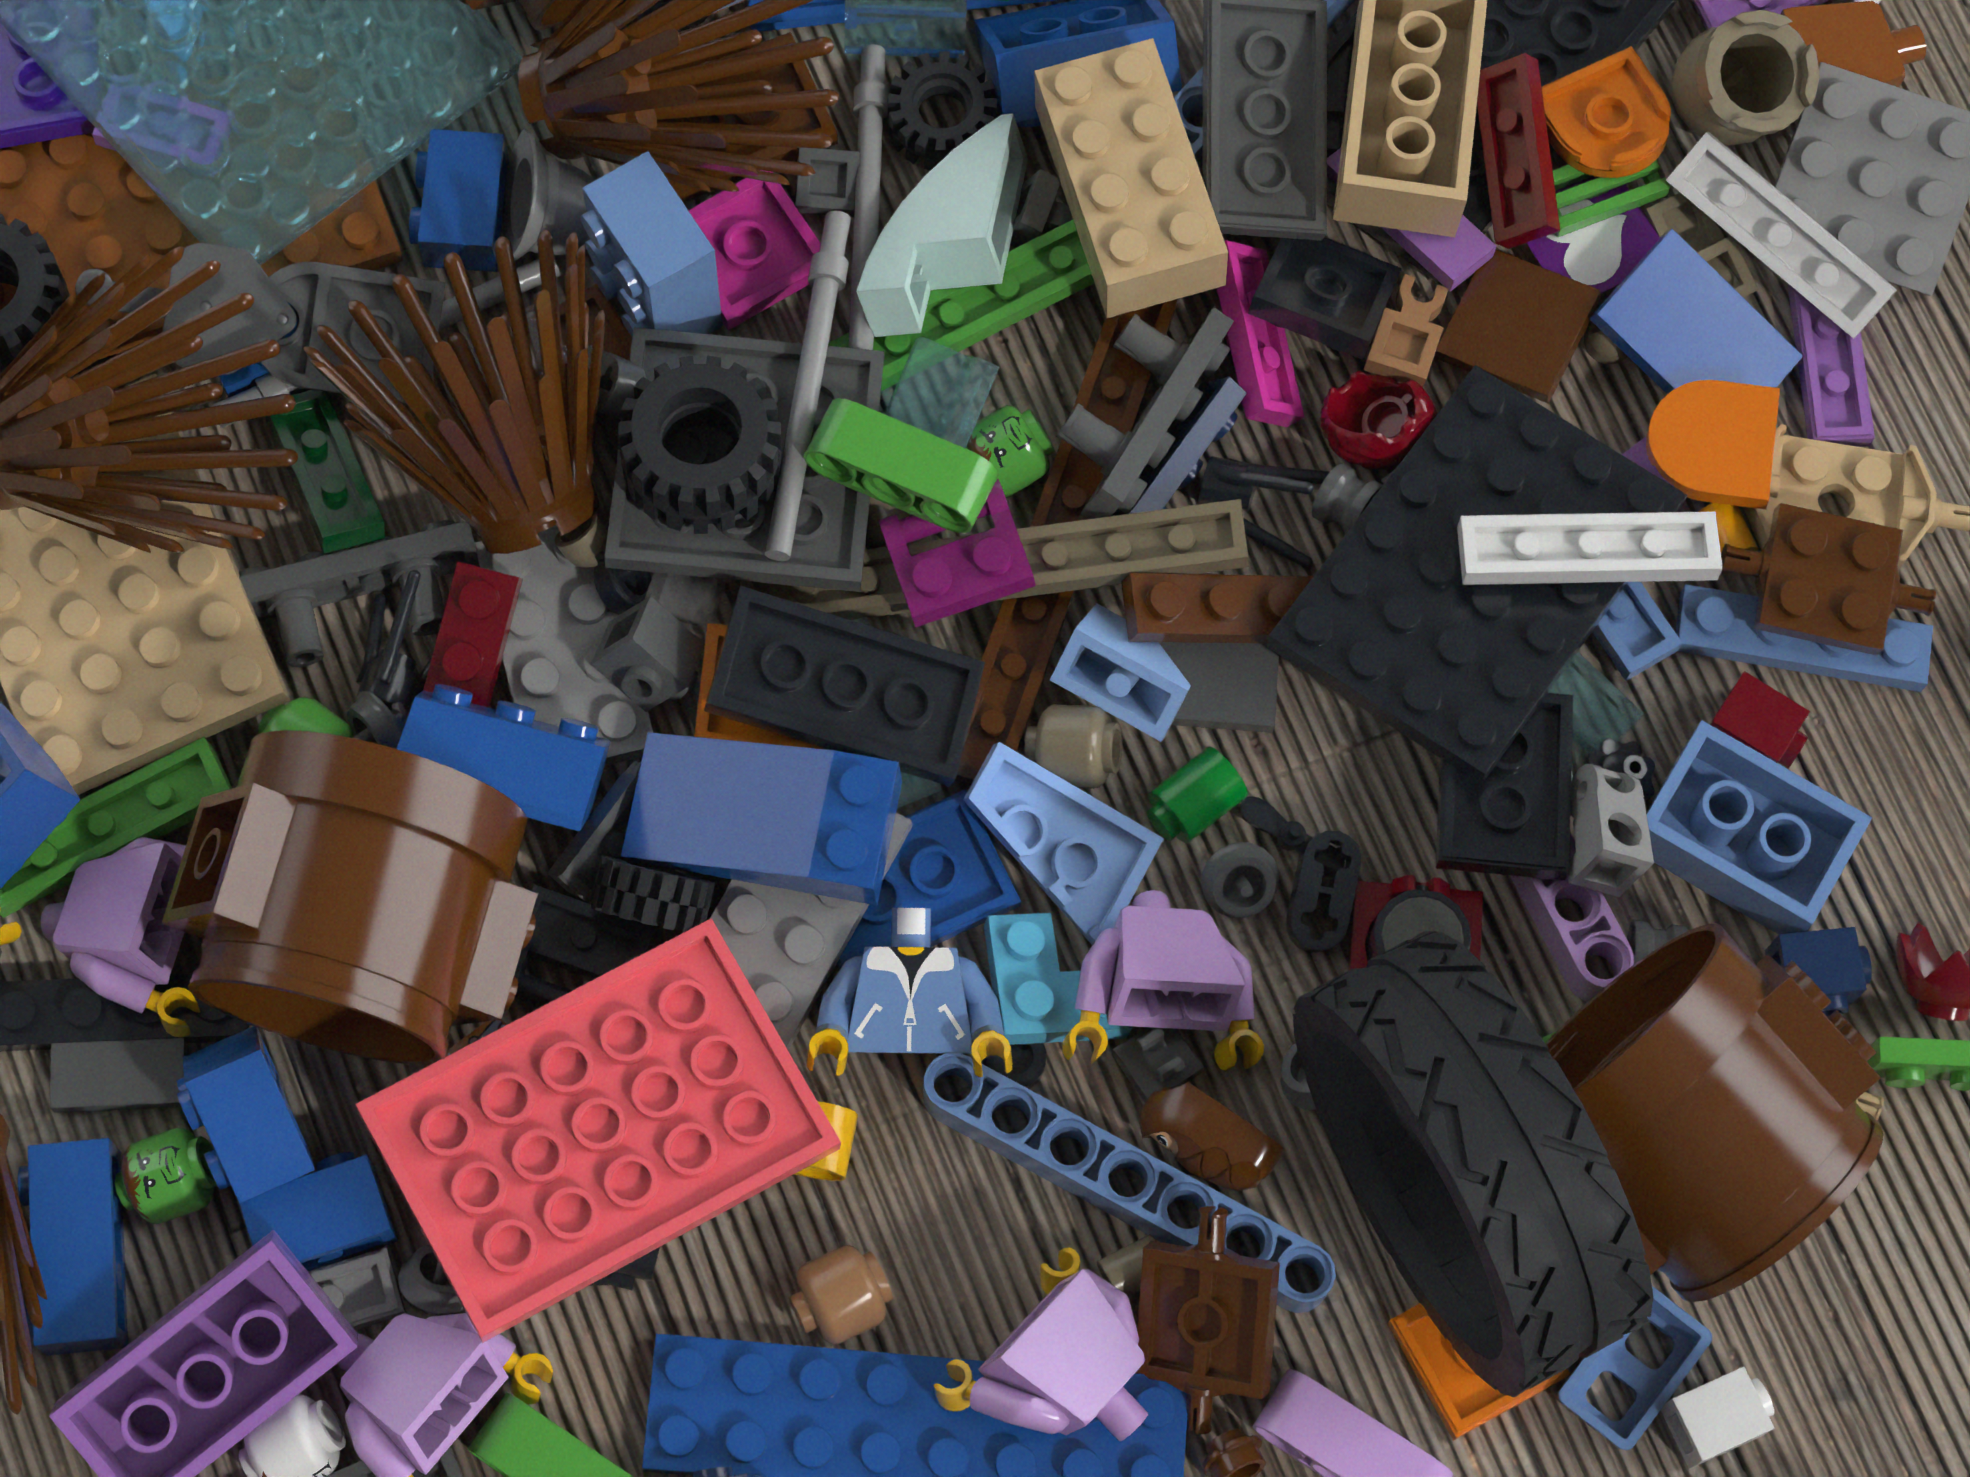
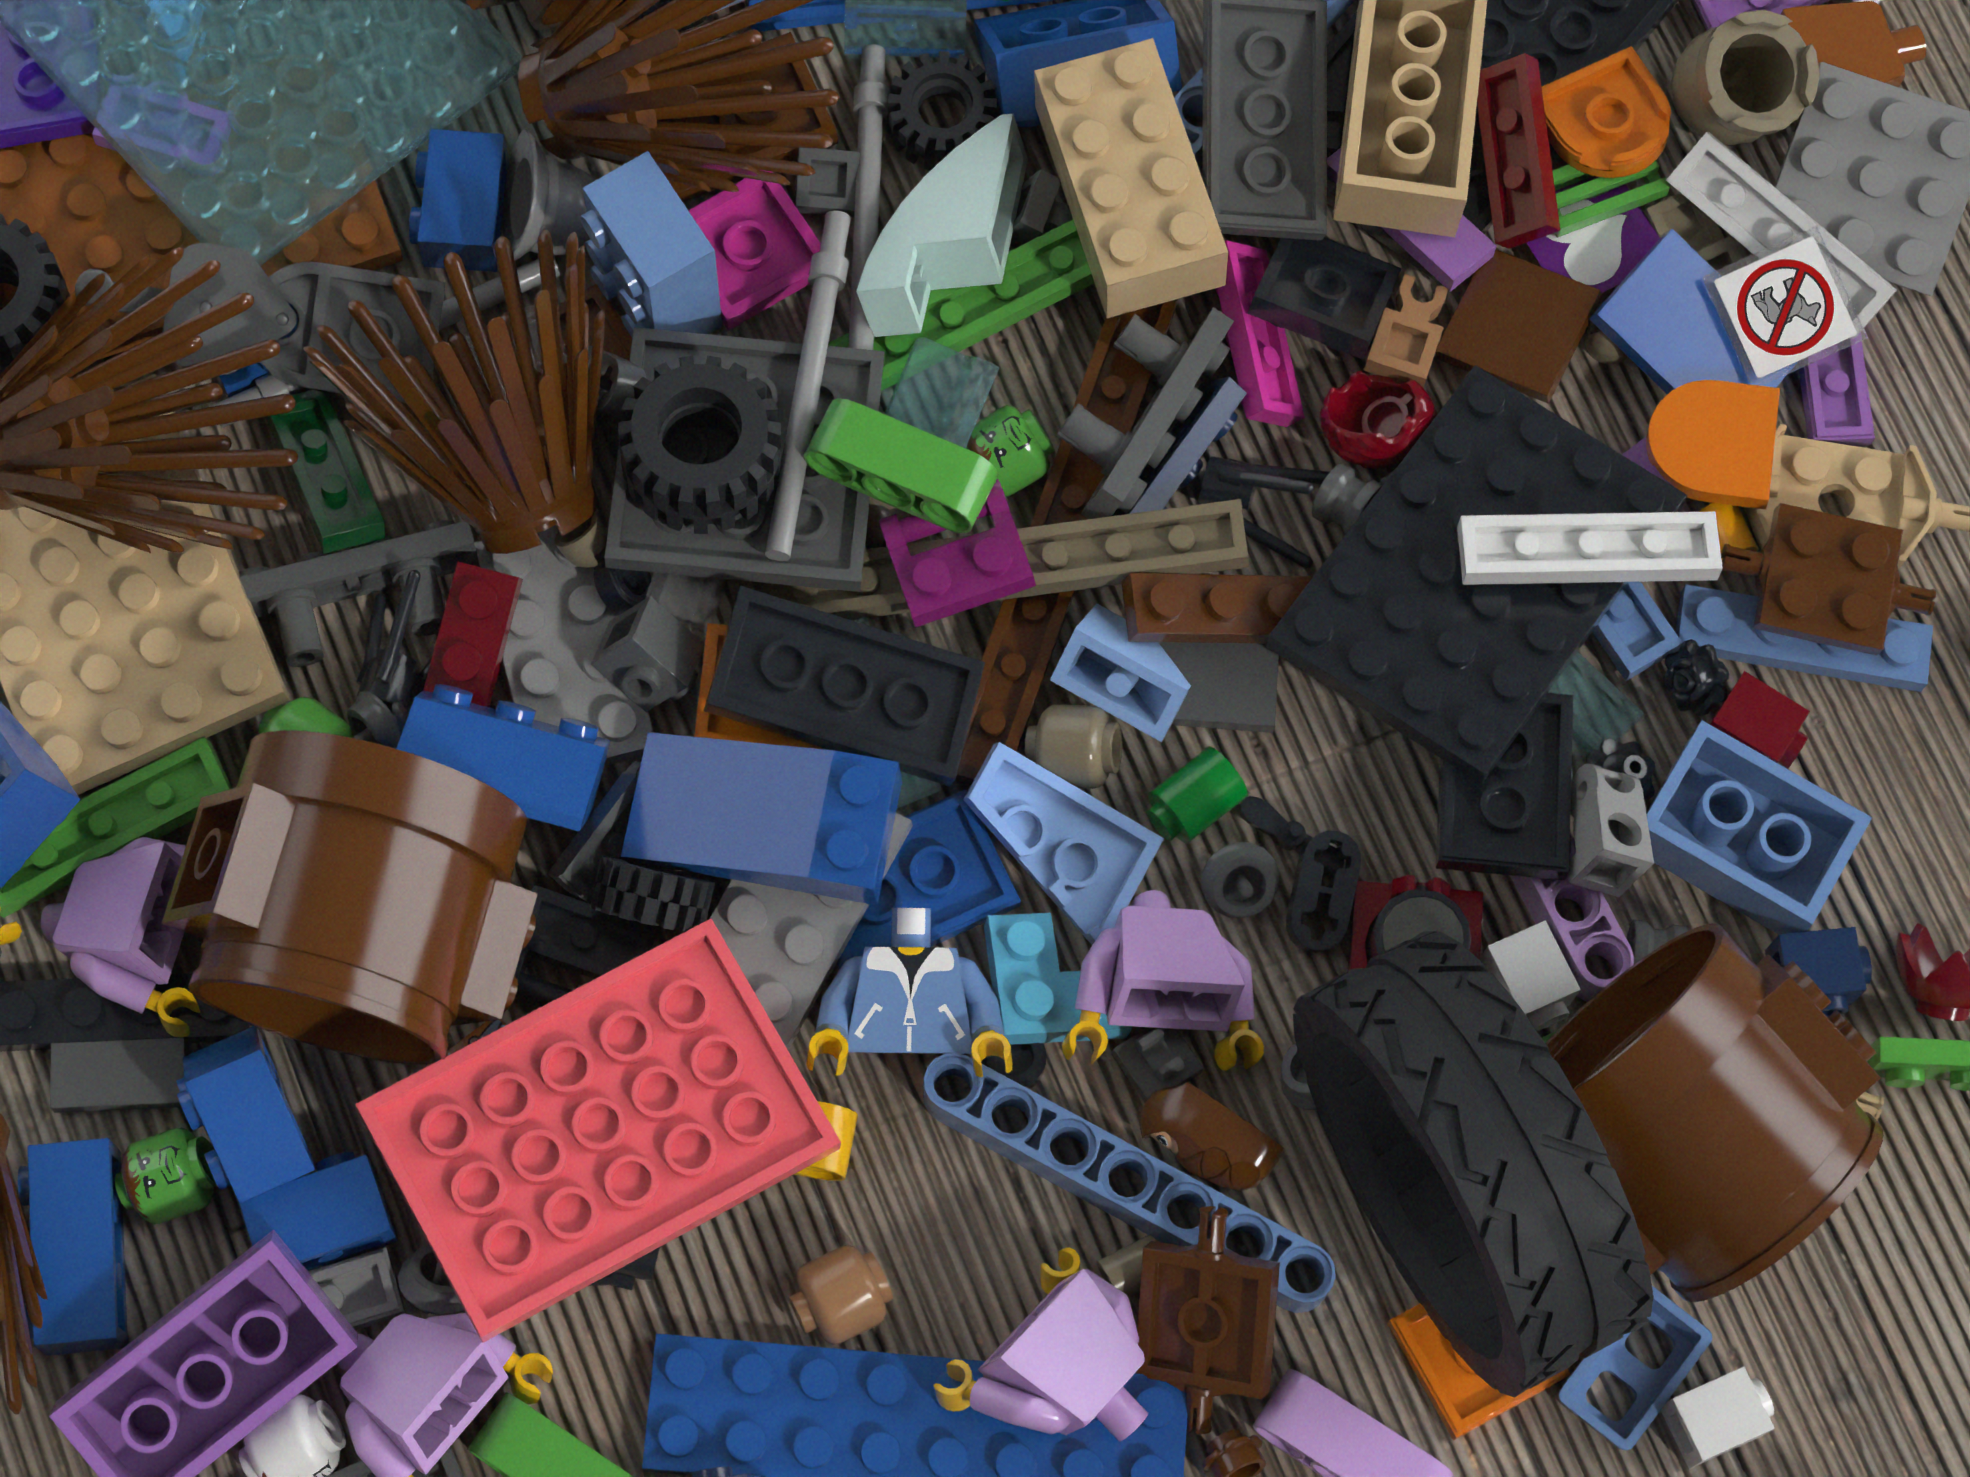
none -> white brick [1480,920,1581,1031]
none -> black plant [1663,639,1729,717]
none -> piece [1702,225,1868,386]

